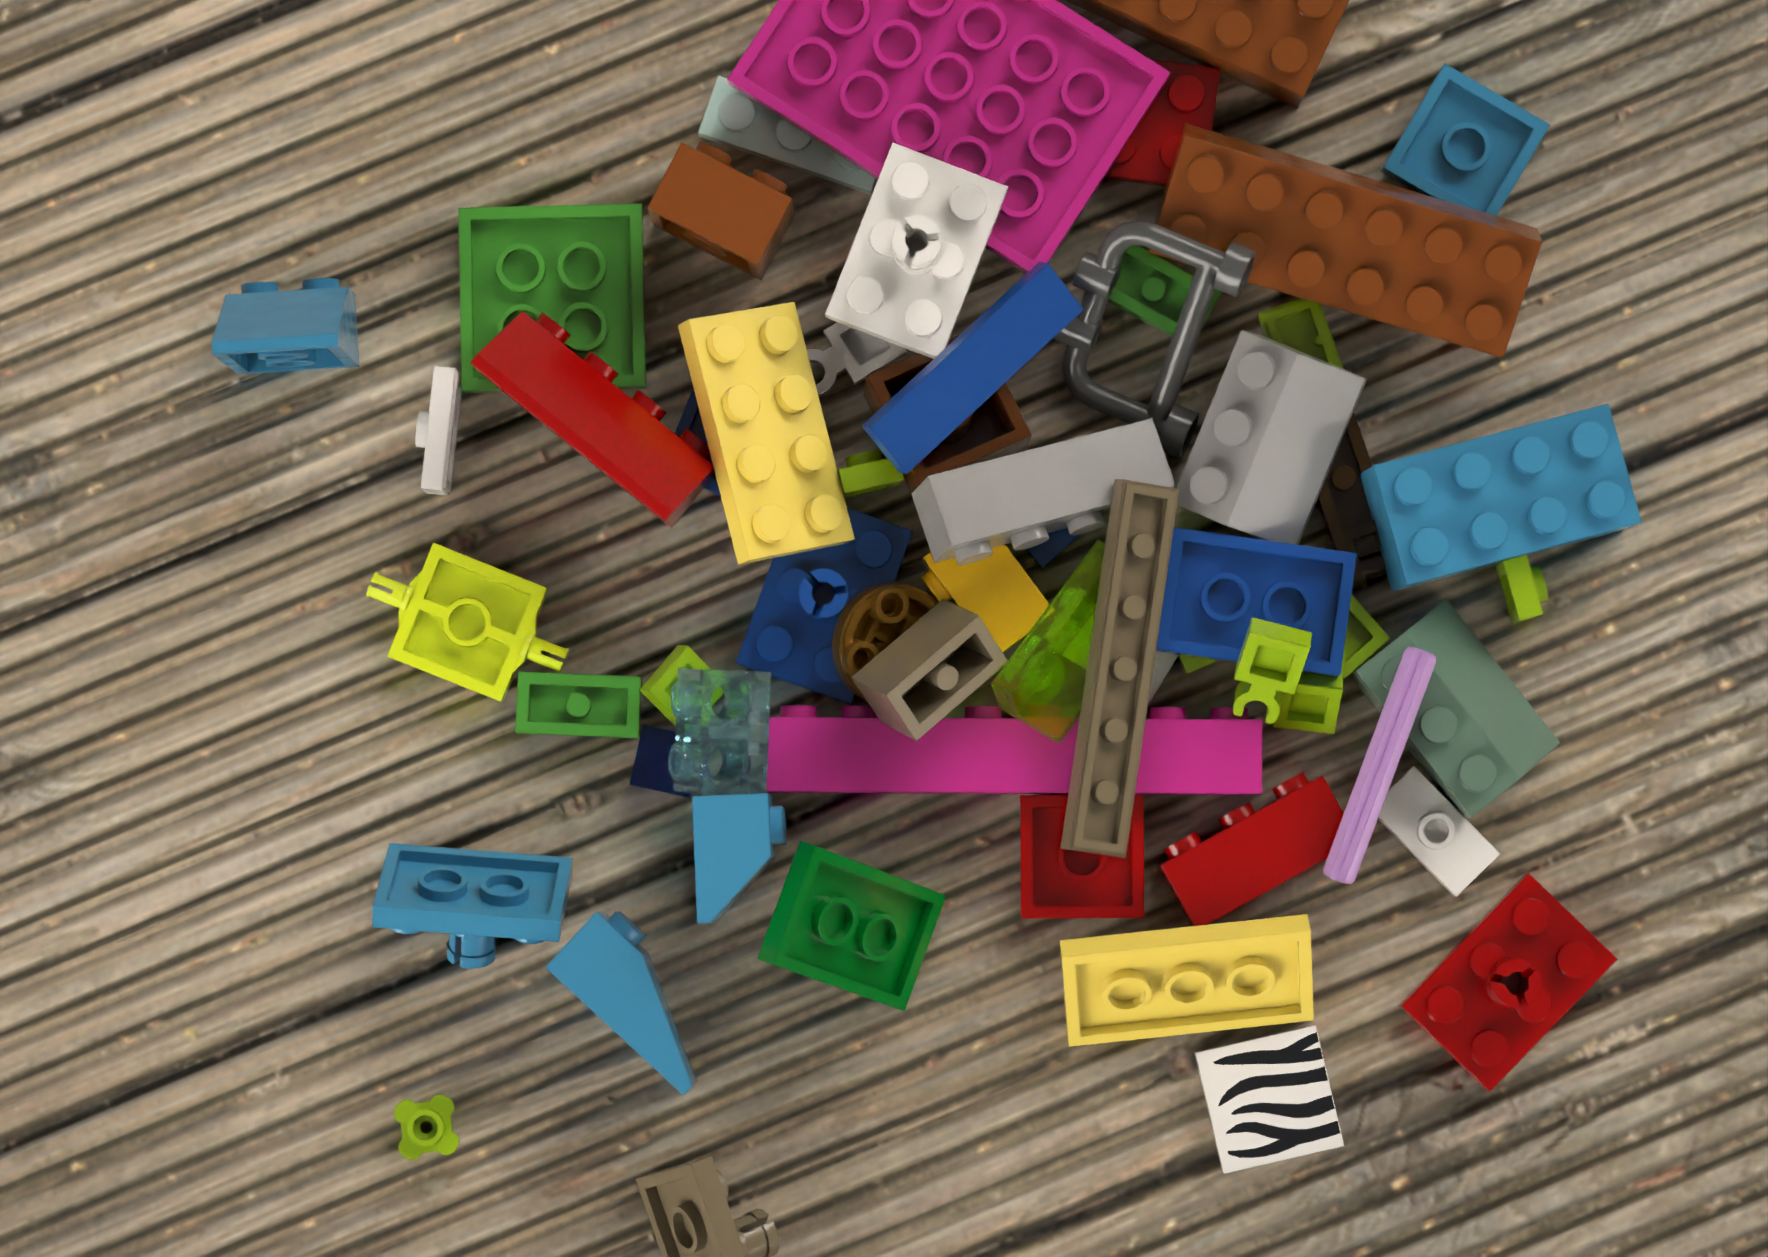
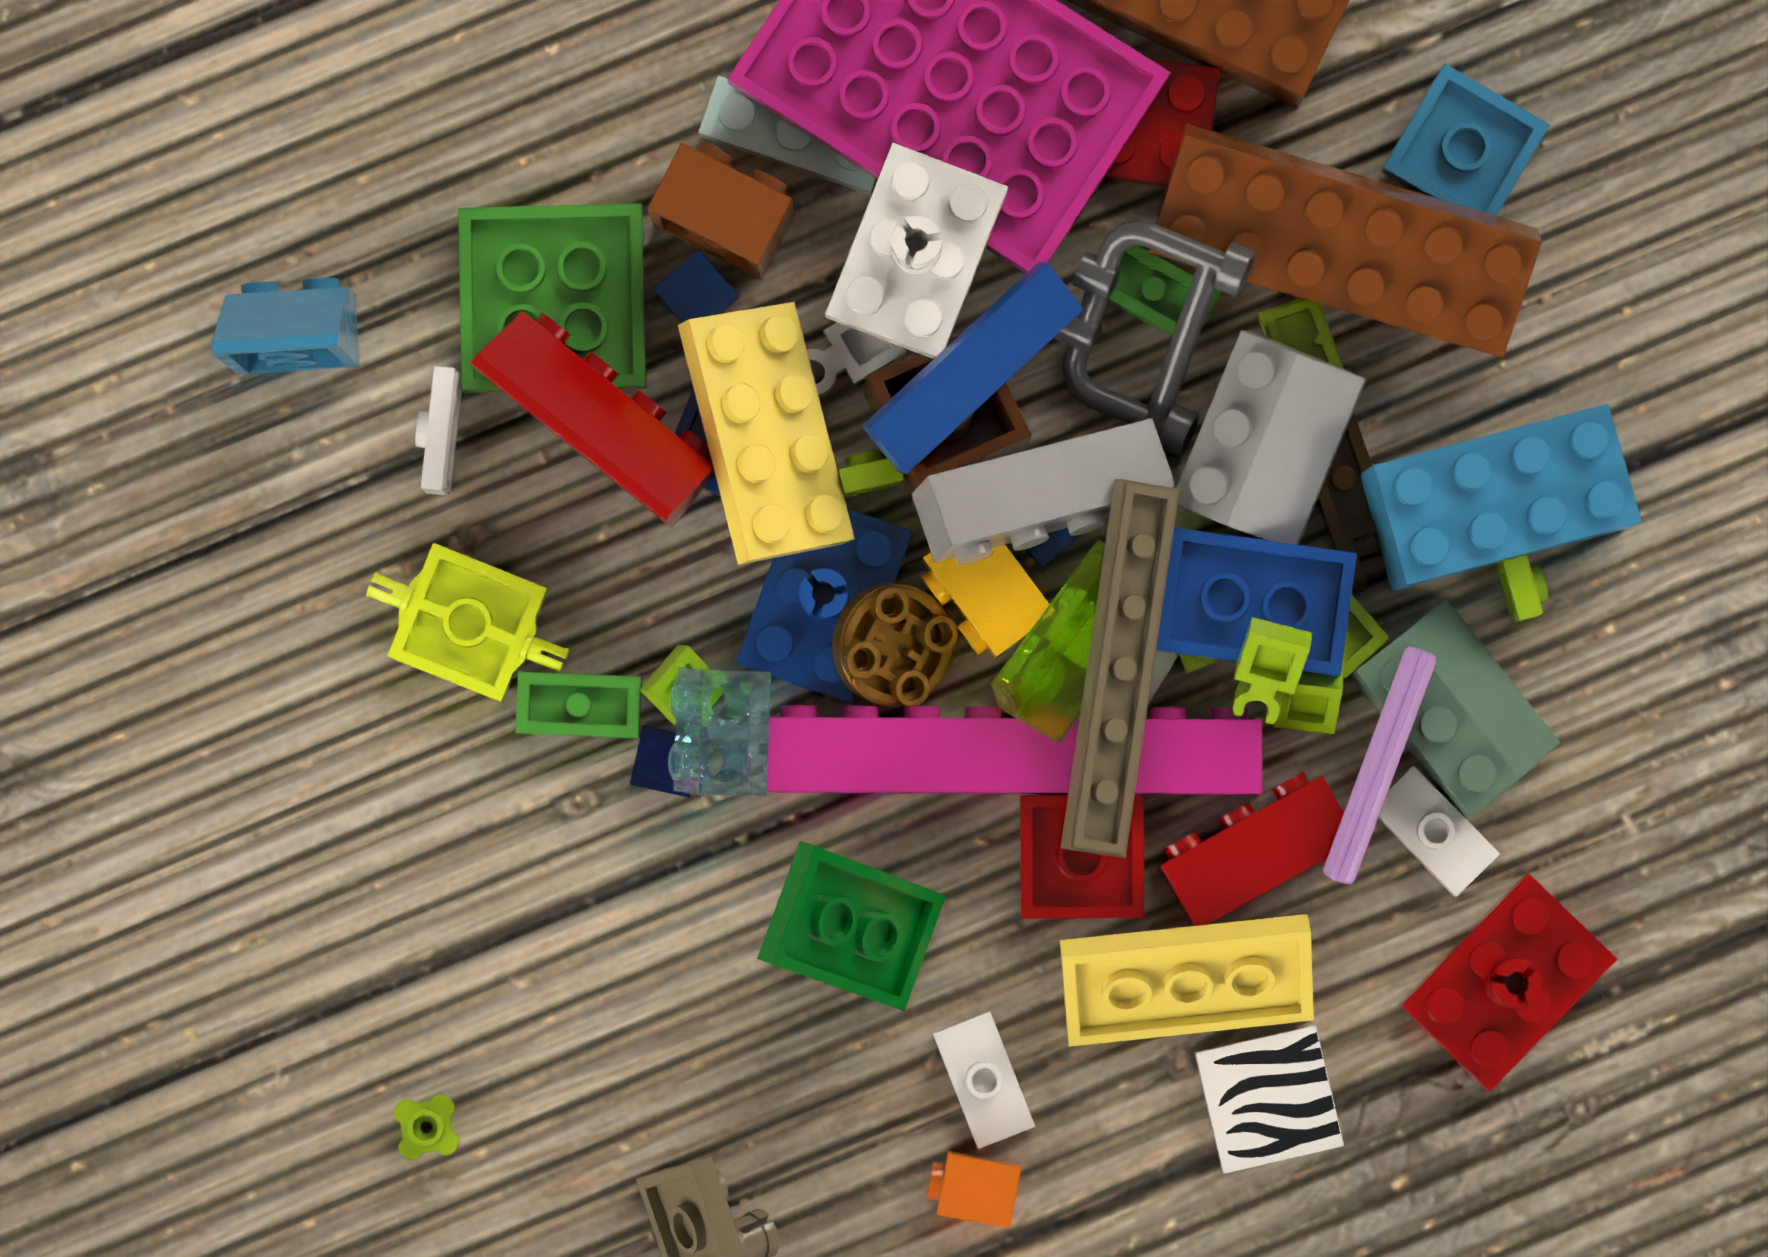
dark azure plate [372,843,573,969] -> none
dark azure slope [545,911,697,1095] -> none
dark azure slope [692,793,787,924] -> none
dark tan brick [852,599,1008,741] -> none
none -> blue tile [653,250,740,323]
none -> orange brick [926,1150,1021,1229]
none -> white plate [933,1011,1035,1149]

